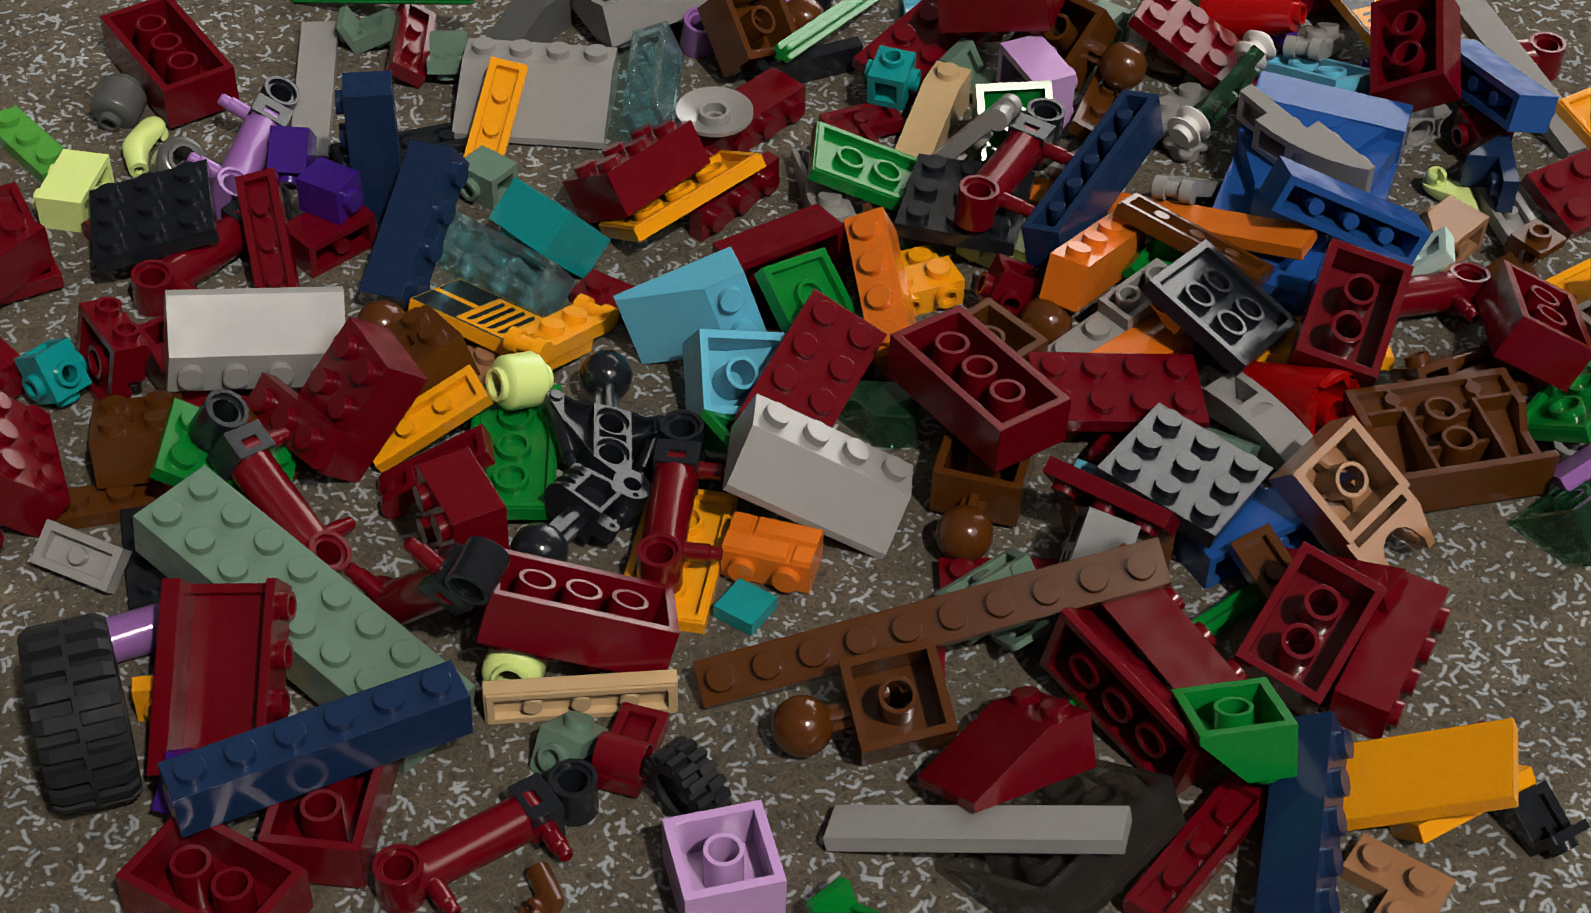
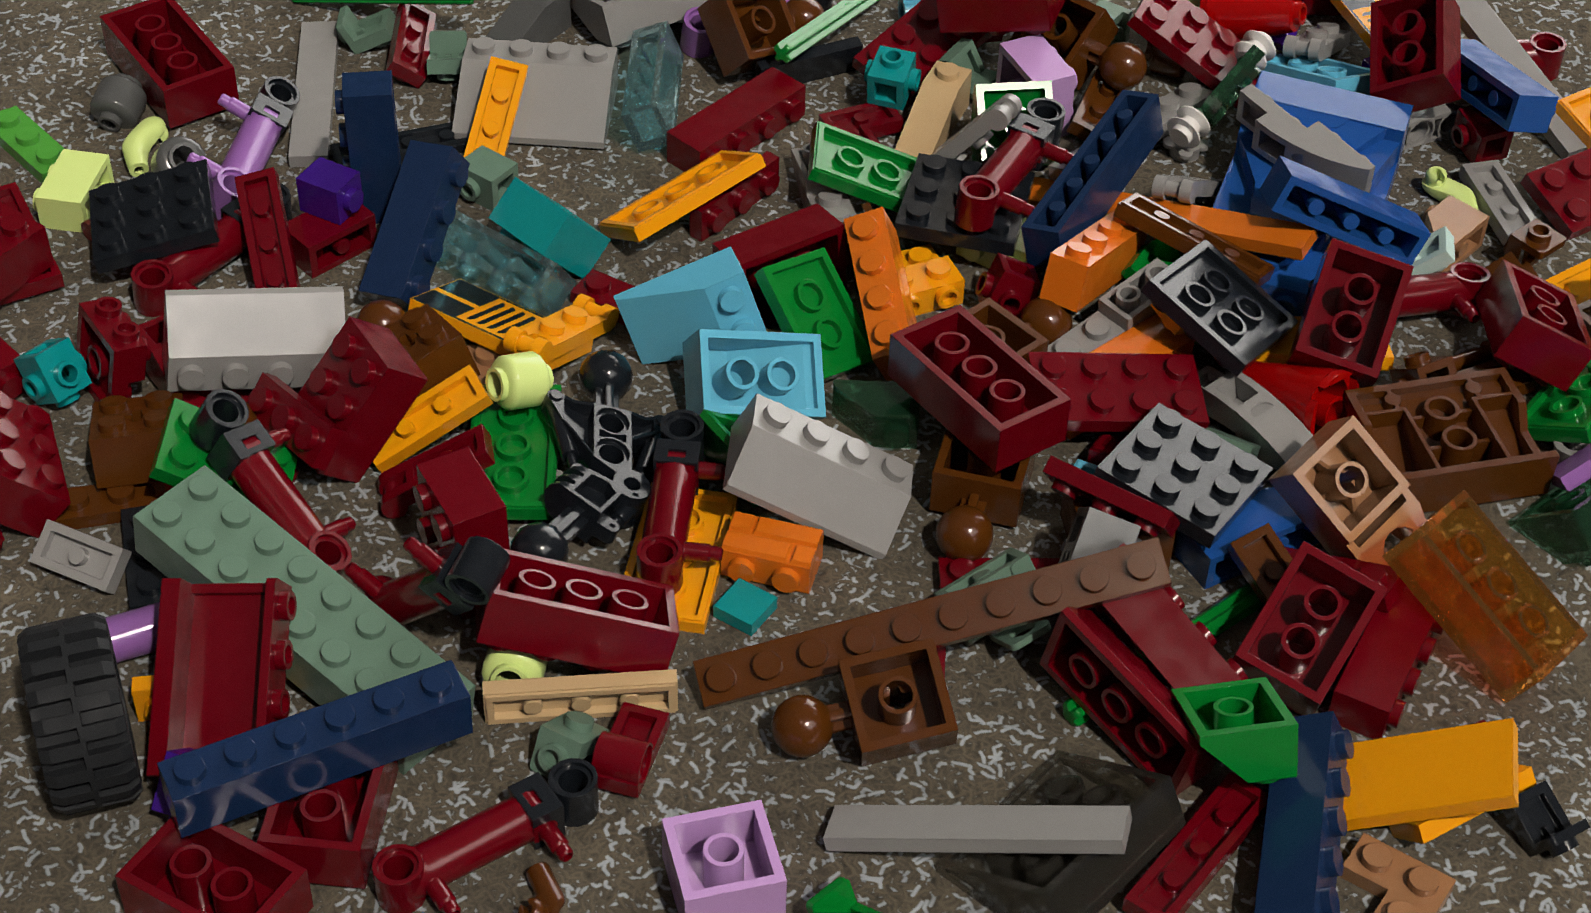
dark purple brick [266,125,317,188] -> none
dark red brick [562,119,711,223] -> none
black tyre [643,736,732,817] -> none
light grey dish [676,86,753,137] -> none
dark red plate [730,288,887,427] -> none
dark red slope [917,686,1096,813] -> none
dark blue slope [1460,133,1520,213] -> none
none -> clear orange brick [1382,490,1588,703]

